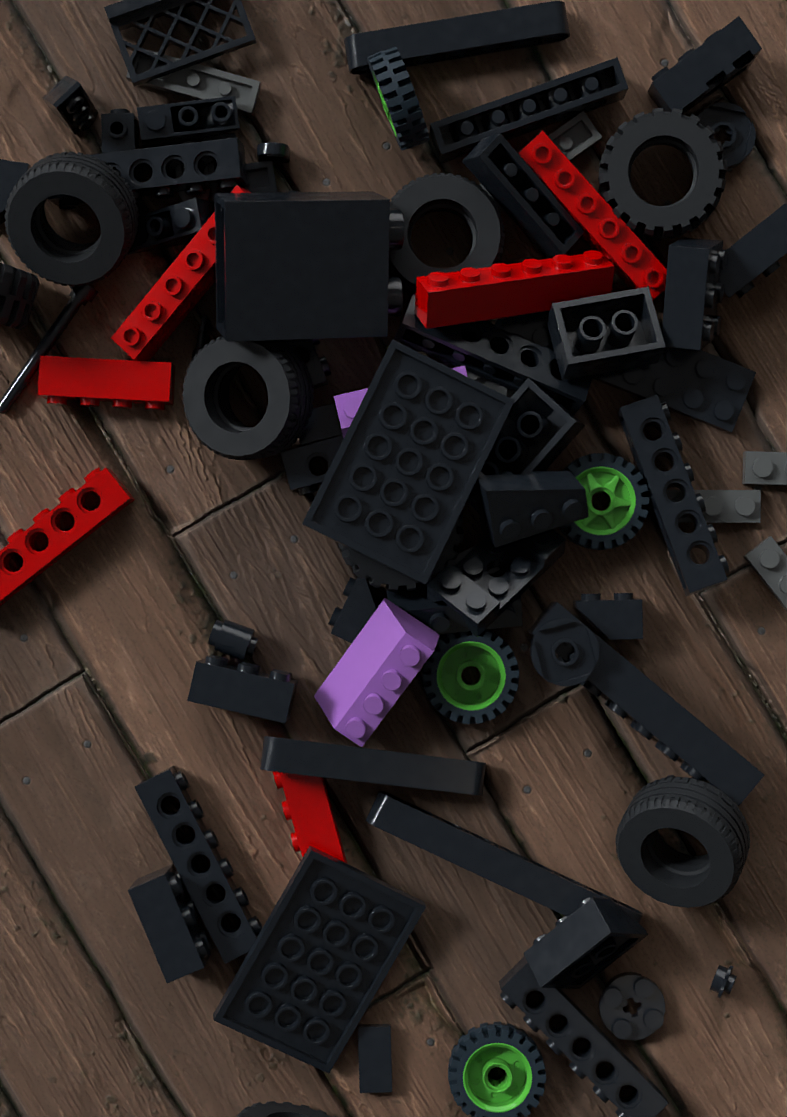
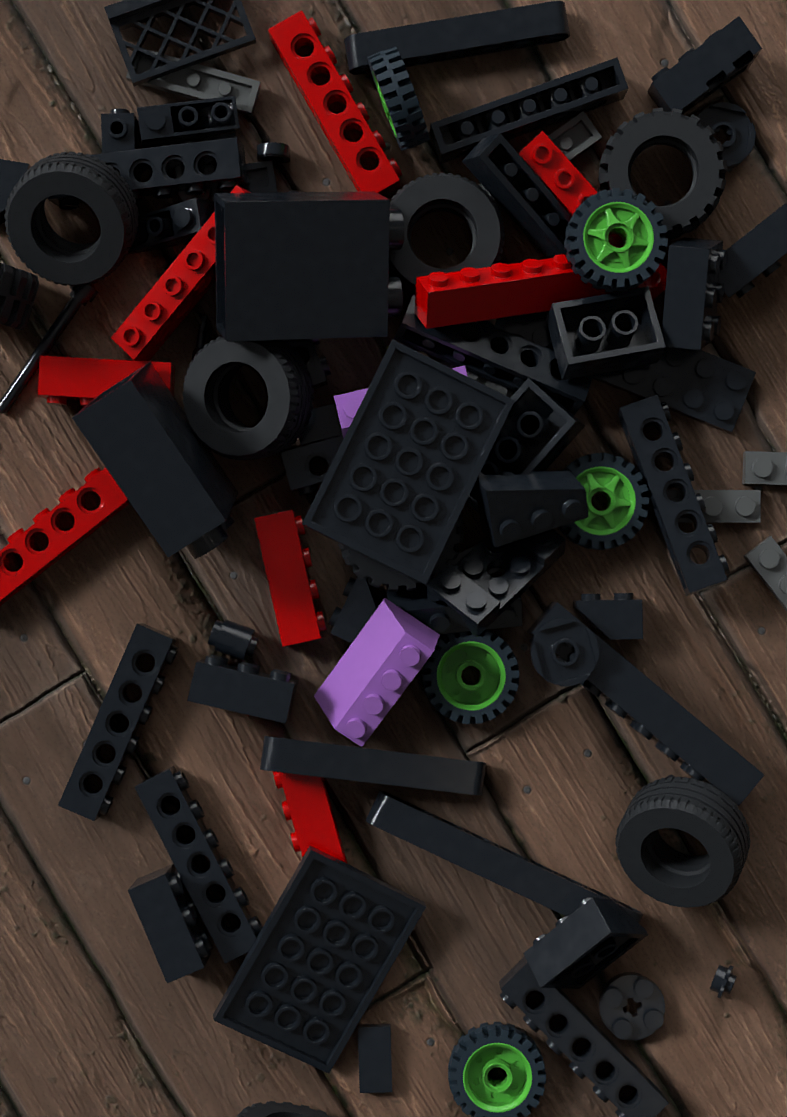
black slope [42,76,98,134] -> none
none -> black brick [58,623,179,821]
none -> black brick [72,362,238,559]
none -> red brick [254,510,327,647]
none -> red brick [268,10,402,196]
none -> wheel [564,188,668,292]

